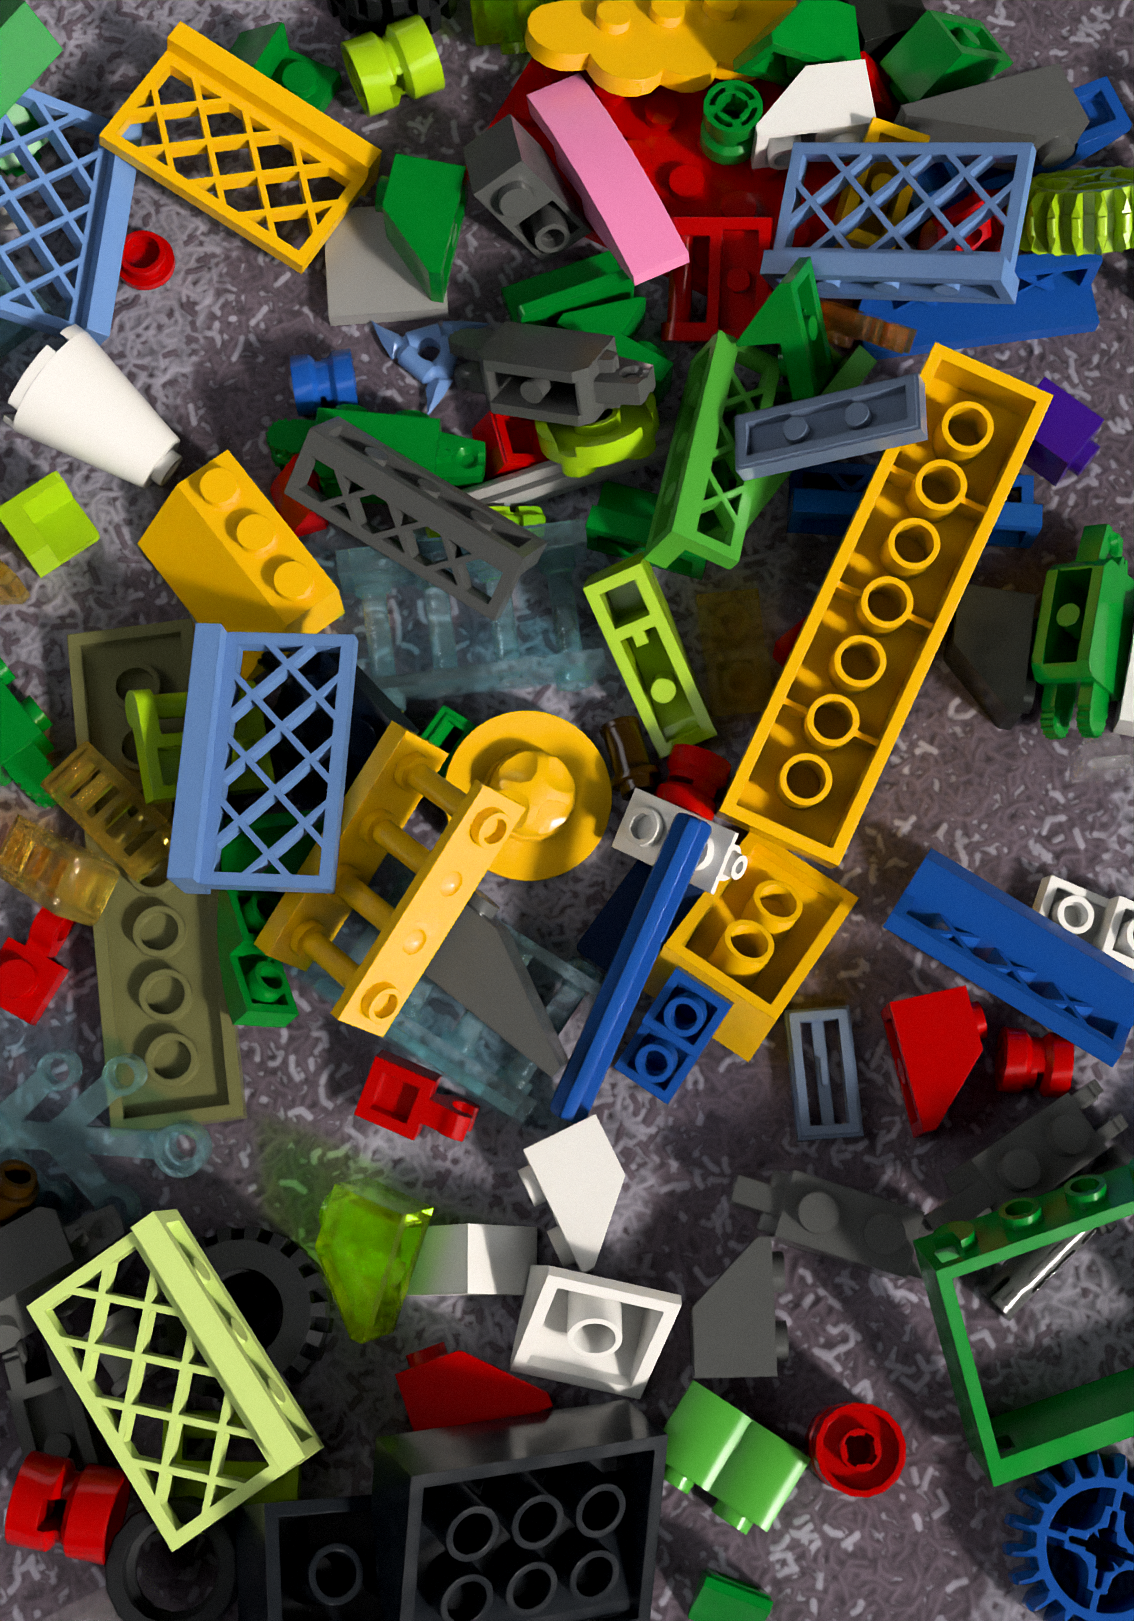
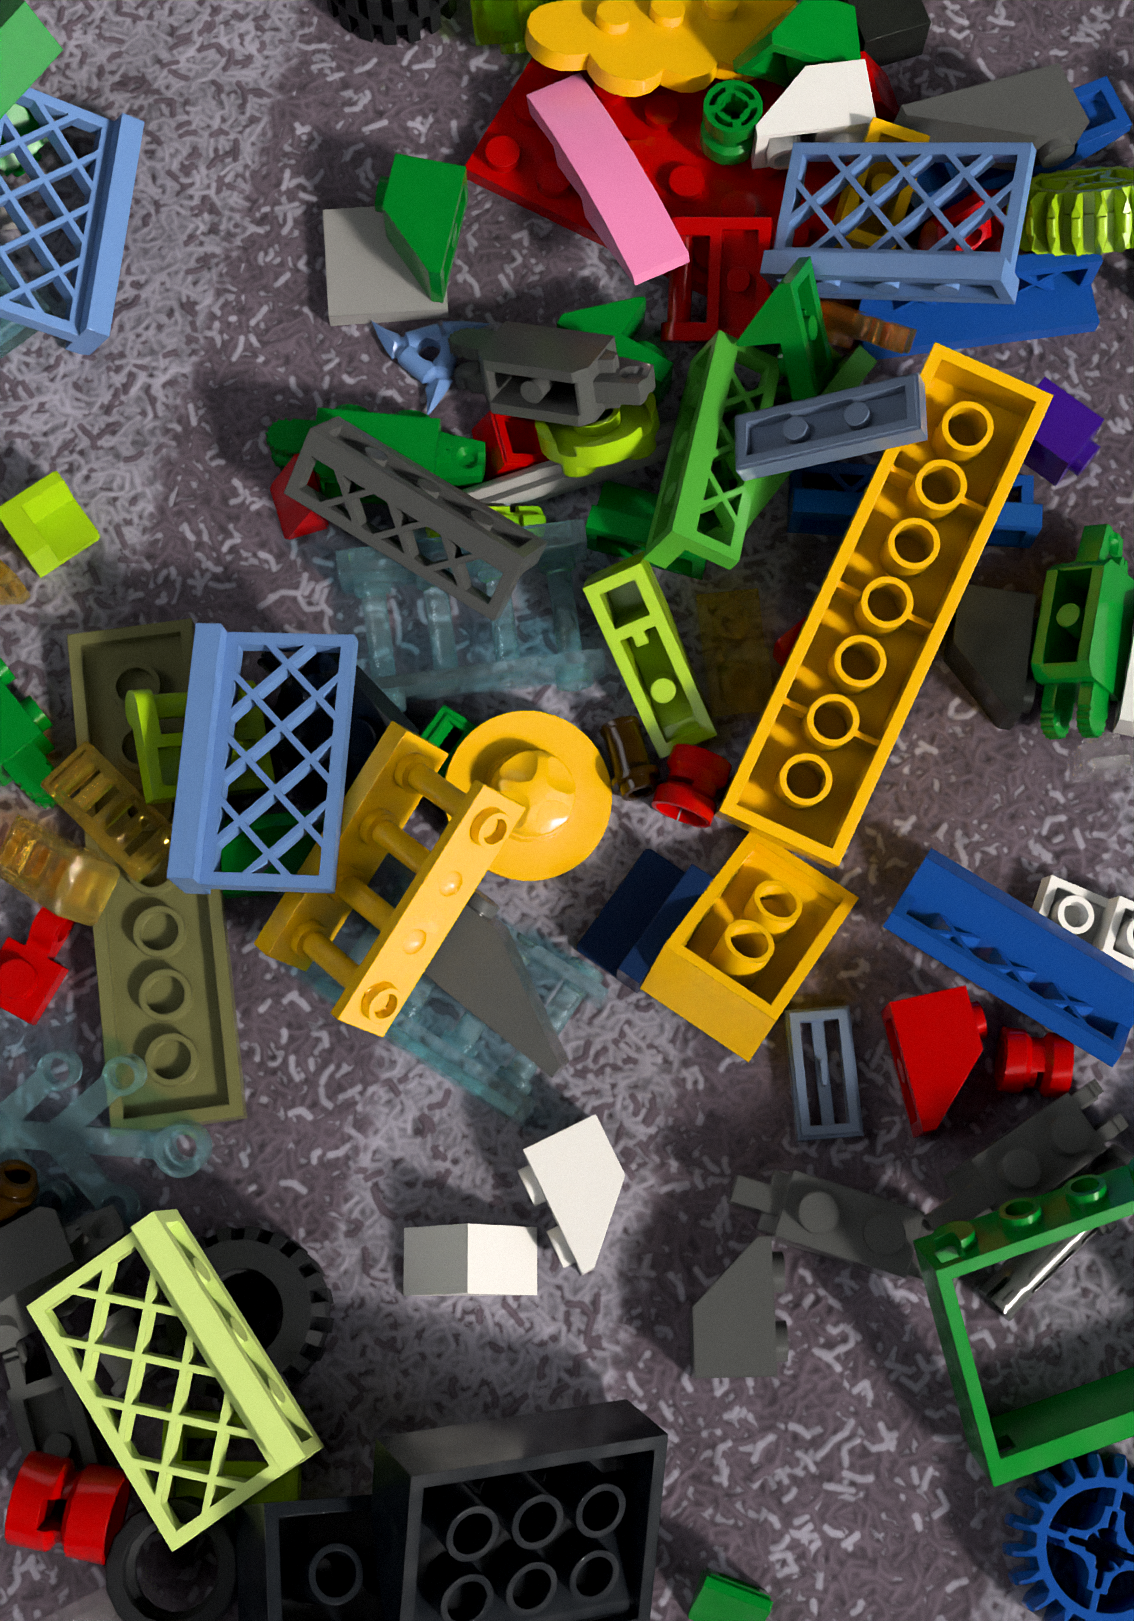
white cone [3,324,183,489] -> none
yellow fence [99,21,382,274] -> none
red plate [119,230,176,290] -> none
yellow slope [137,449,345,681] -> none
green slope [217,890,299,1028] -> none
green slope [229,22,342,113] -> none
blue wheel [290,348,359,416] -> none
clear neon green slope [314,1177,434,1344] -> none
lime wheel [340,14,445,118] -> none
red plate [354,1049,481,1142] -> none
red slope [395,1342,553,1431] -> none
dark grey slope [462,114,591,264] -> none
green panel [501,251,634,328] -> none
white slope [510,1265,682,1399] -> none
blue axle [550,812,712,1124] -> none
white hinge [611,788,748,894] -> none
blue slope [613,965,734,1105] -> none
bright green brick [662,1380,811,1535] -> none
red wheel [804,1401,906,1498] -> none
green slope [880,9,1014,104] -> none

